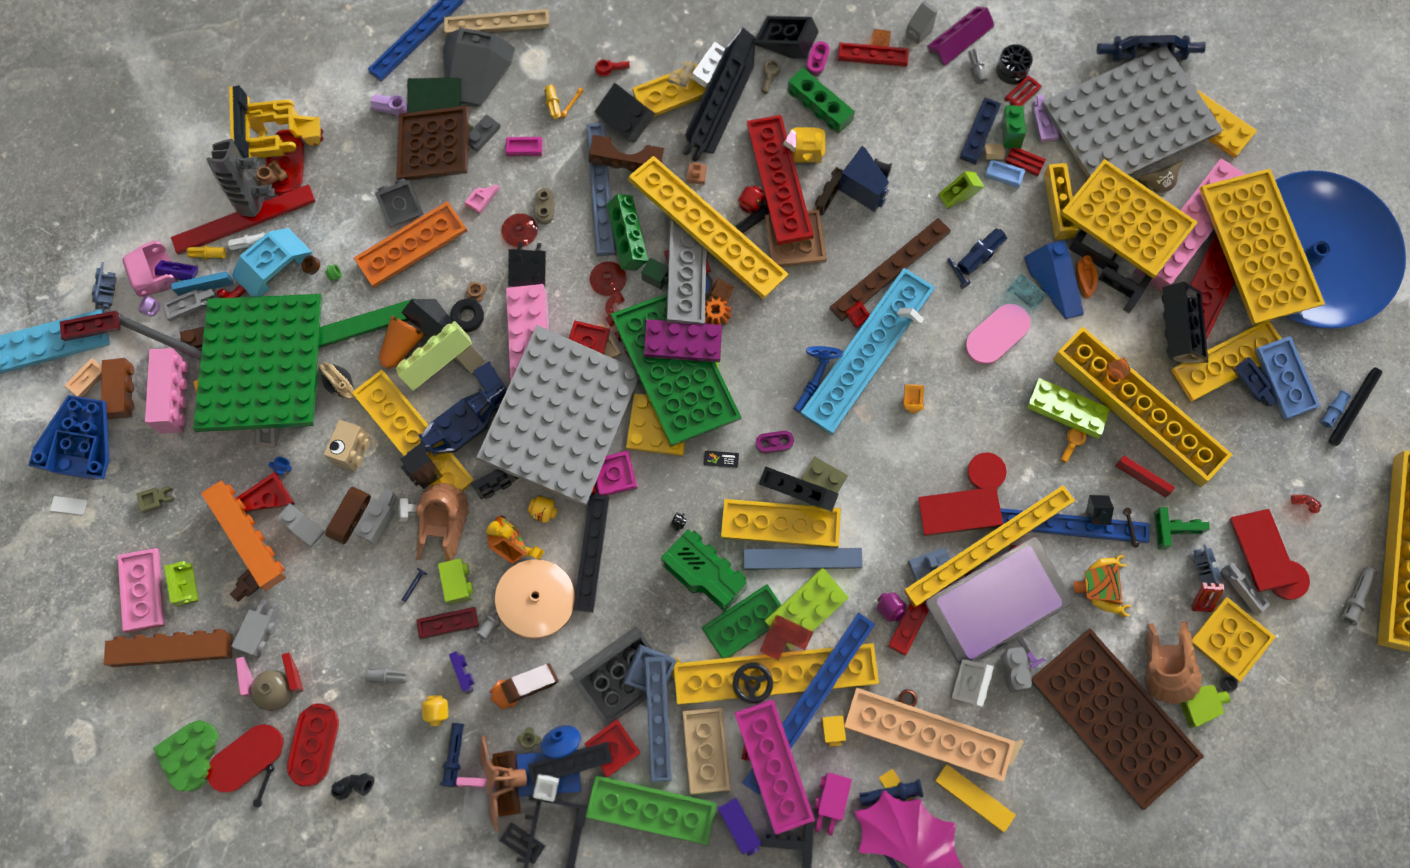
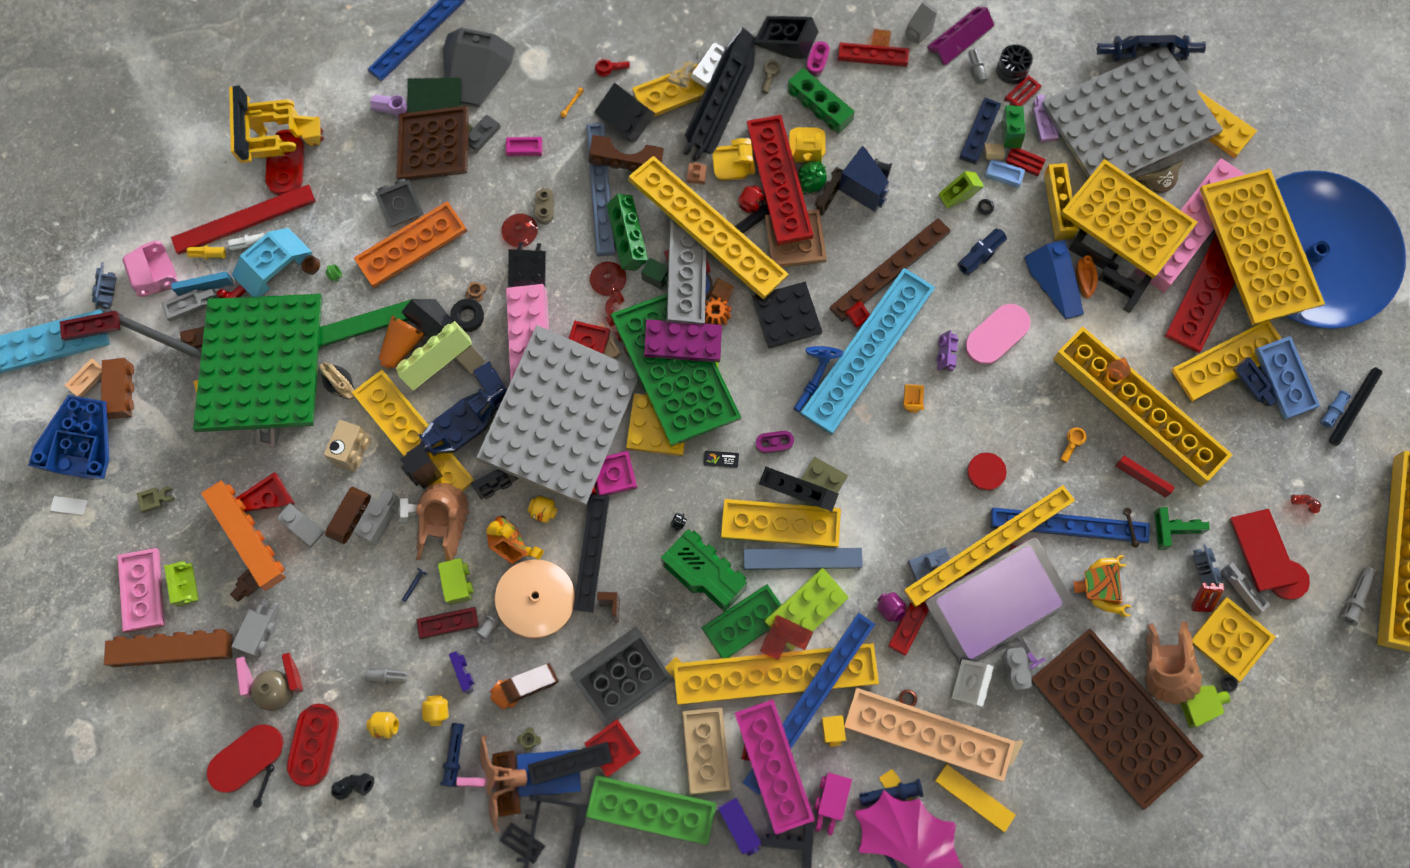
lavender tile [138,296,159,316] -> none
bright pink brick [145,348,189,434] -> none
bright green plate [153,720,219,792] -> none
dark purple plate [154,260,198,281] -> none
dark grey piece [206,139,275,217] -> none
medium nougat plate [254,160,287,186] -> none
blue plate [268,457,292,475] -> none
tan plate [444,9,550,36] -> none
bright pink tile [464,185,499,214] -> none
white tile [533,775,559,802] -> none
blue dish [541,725,581,759] -> none
yellow axle [544,85,561,119] -> none
sand blue tile [623,644,677,691] -> none
sand blue tile [645,656,672,782] -> none
black piece [732,663,773,704] -> none
tile [783,130,796,152] -> none
white tile [897,308,924,324] -> none
red tile [918,487,1003,536] -> none
dark blue pin [947,257,971,288] -> none
clear light blue leg [1006,273,1046,309] -> none
lime plate [1027,378,1110,439] -> none
black brick [1086,495,1114,525] -> none
black slope [1161,281,1209,363] -> none
none -> yellow head [366,712,399,739]
none -> reddish brown panel [597,591,620,623]
none -> yellow piece [713,138,755,181]
none -> black plate [752,281,822,349]
none -> green hair [798,161,827,194]
none -> medium lavender hinge [936,330,958,371]
none -> black piece [977,199,994,215]

